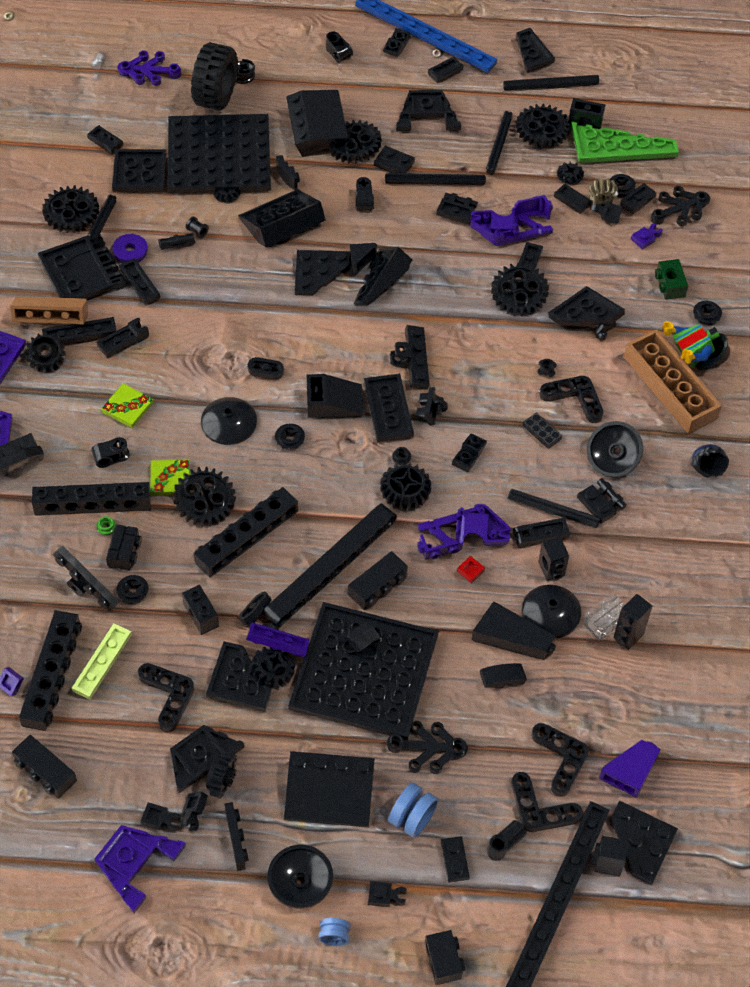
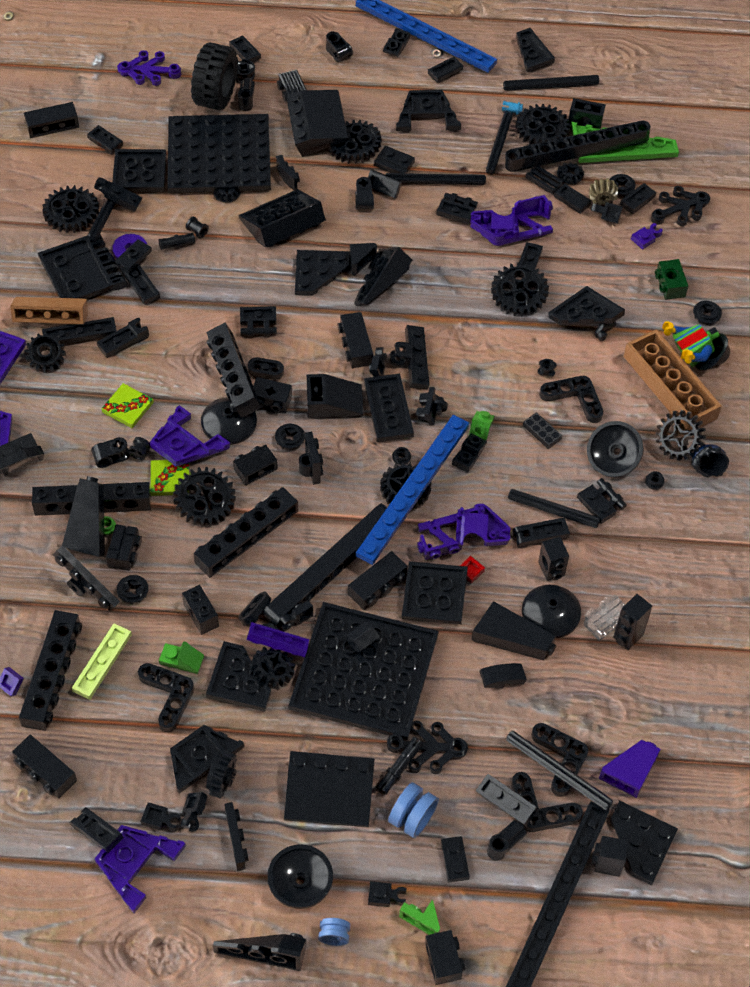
none -> black brick [24,102,79,138]
none -> black slope [62,476,105,557]
none -> black plate [69,807,124,853]
none -> black hinge [94,177,143,212]
none -> black plate [115,239,152,273]
none -> black wheel [128,437,151,460]
none -> dark purple wing [150,405,230,467]
none -> bright green slope [159,641,204,674]
none -> black brick [206,322,262,418]
none -> black wedge [213,933,307,971]
none -> black plate [229,35,261,62]
none -> black brick [233,444,278,486]
none -> black piece [238,78,255,111]
none -> black plate [240,306,277,337]
none -> black brick [253,377,293,413]
none -> black brick [277,69,307,102]
none -> black plate [280,600,313,631]
none -> black plate [299,431,323,485]
none -> black brick [337,312,373,369]
none -> blue plate [356,415,469,565]
none -> black plate [368,169,402,198]
none -> black plate [369,347,387,377]
none -> black pin [376,737,424,795]
none -> bright green slope [399,900,440,935]
none -> black plate [402,561,468,625]
none -> bright green bracket [469,411,495,440]
none -> black plate [476,774,539,827]
none -> dark azure pin [502,101,523,115]
none -> black beam [505,120,651,172]
none -> black axle [506,730,613,810]
none -> black tile [526,166,563,195]
none -> black plate [645,471,665,490]
none -> black gear [655,410,707,461]

